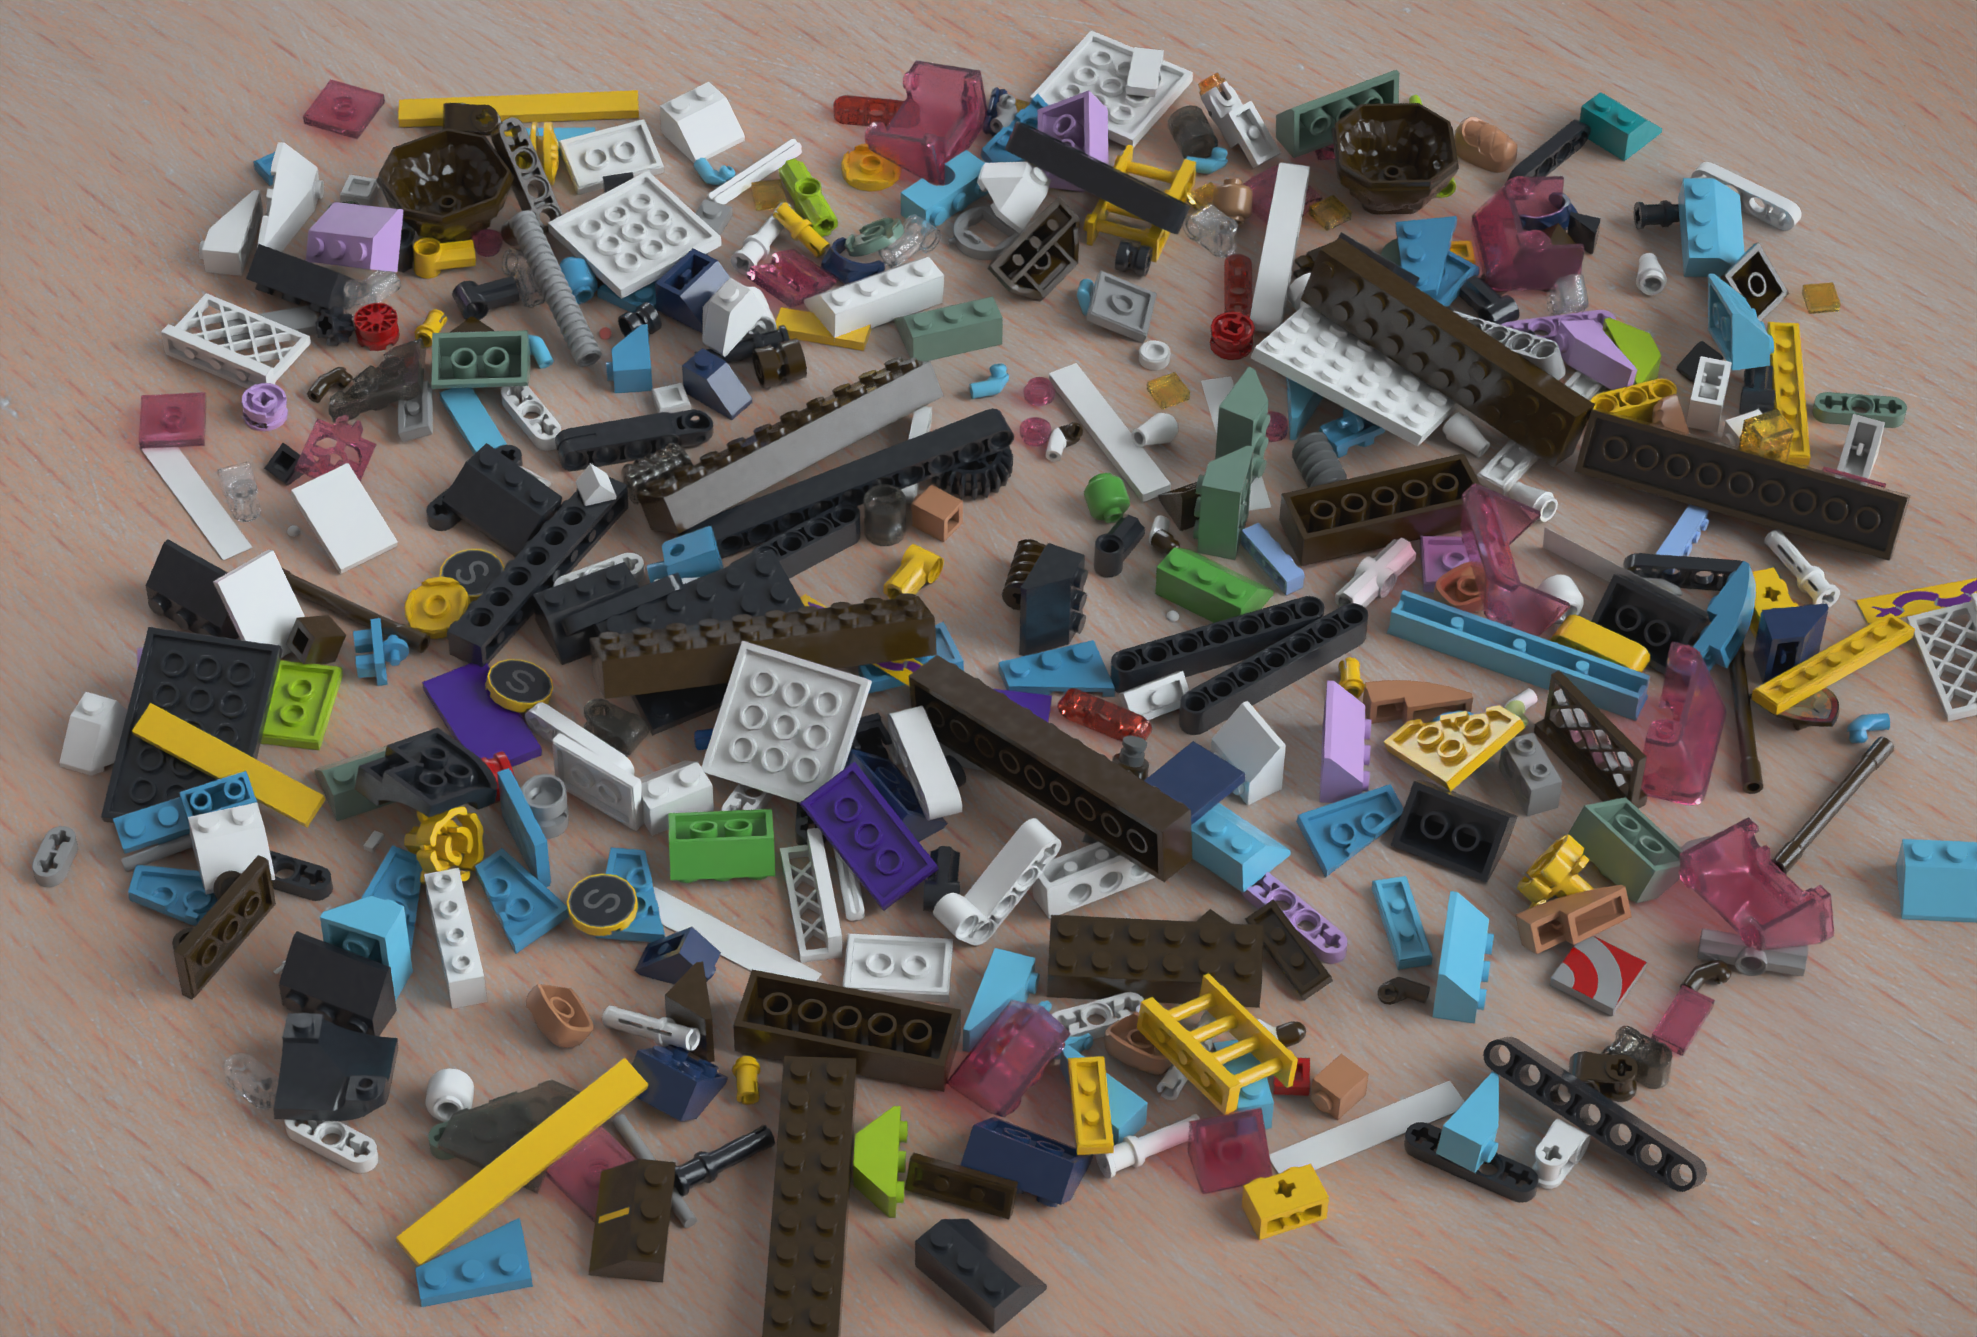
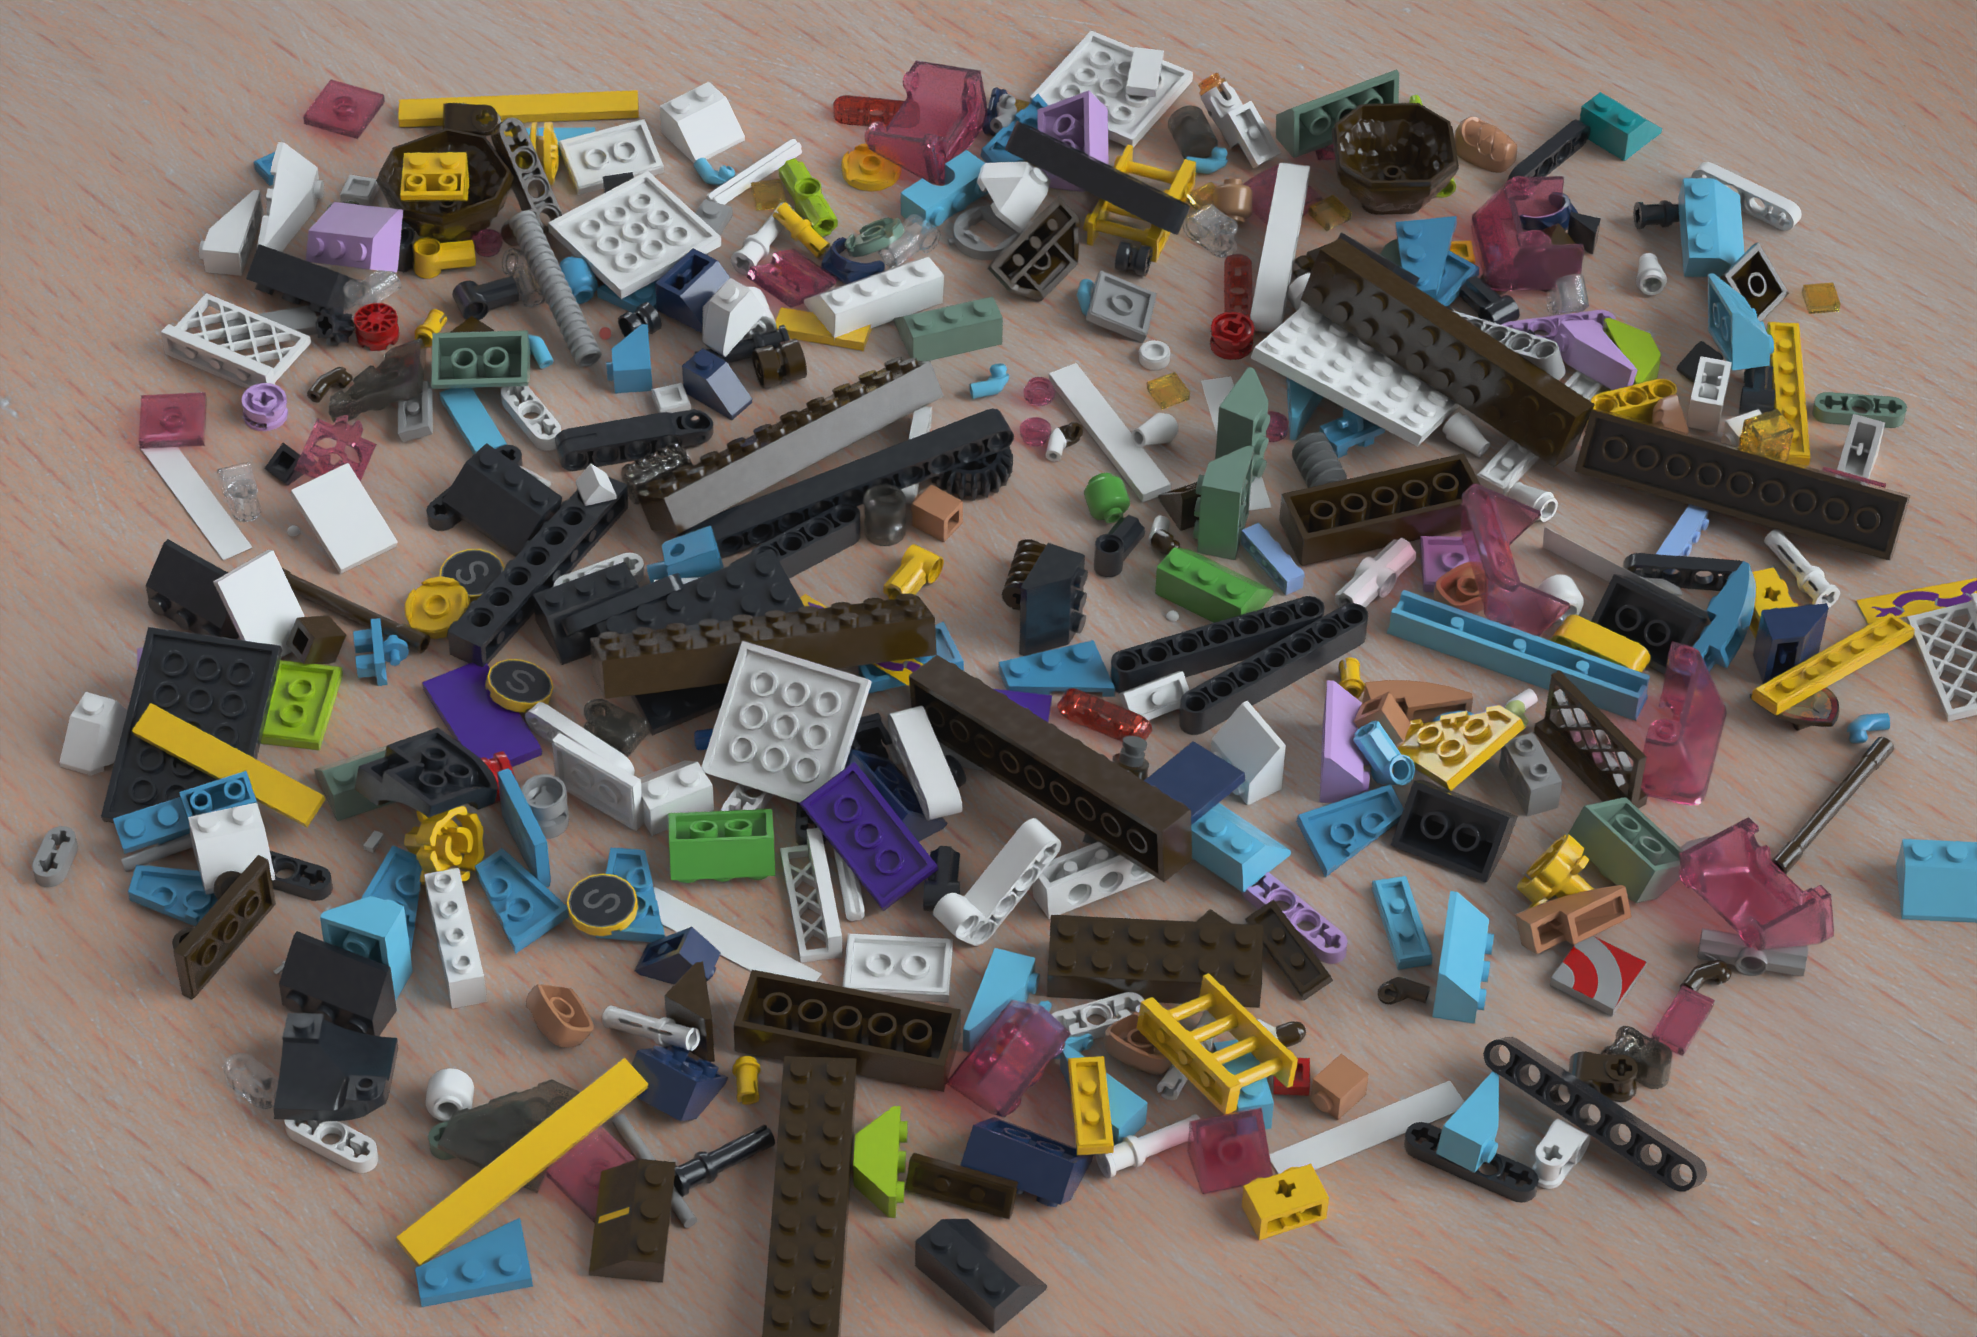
dark brown piece [1729,641,1763,794] -> none
none -> yellow slope [400,152,469,202]
none -> nougat brick [1353,692,1411,747]
none -> medium azure piece [1353,721,1415,785]

